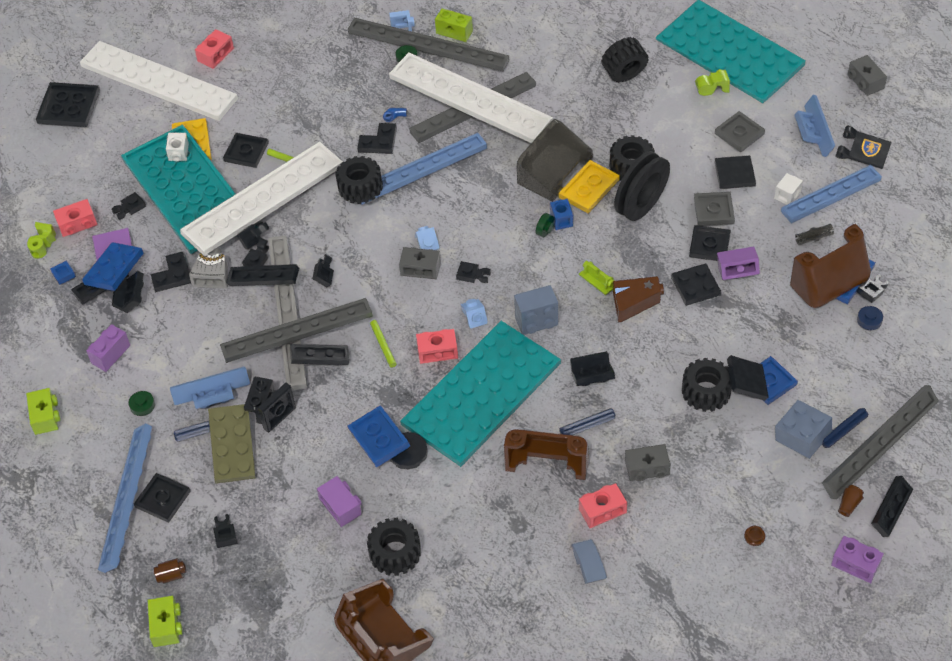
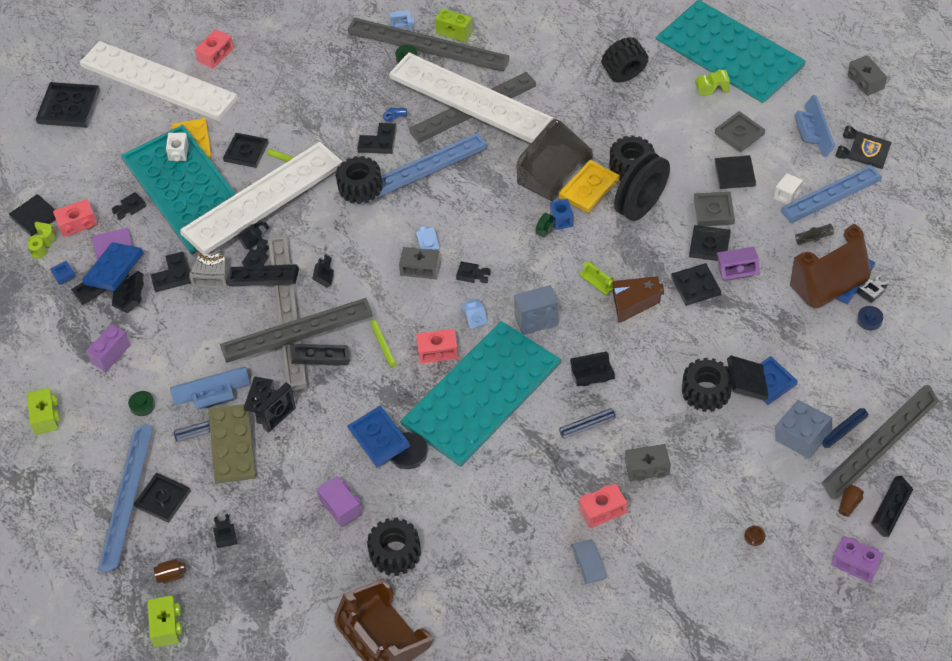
reddish brown windscreen [504,429,589,480] -> none
none -> black tile [9,194,56,236]

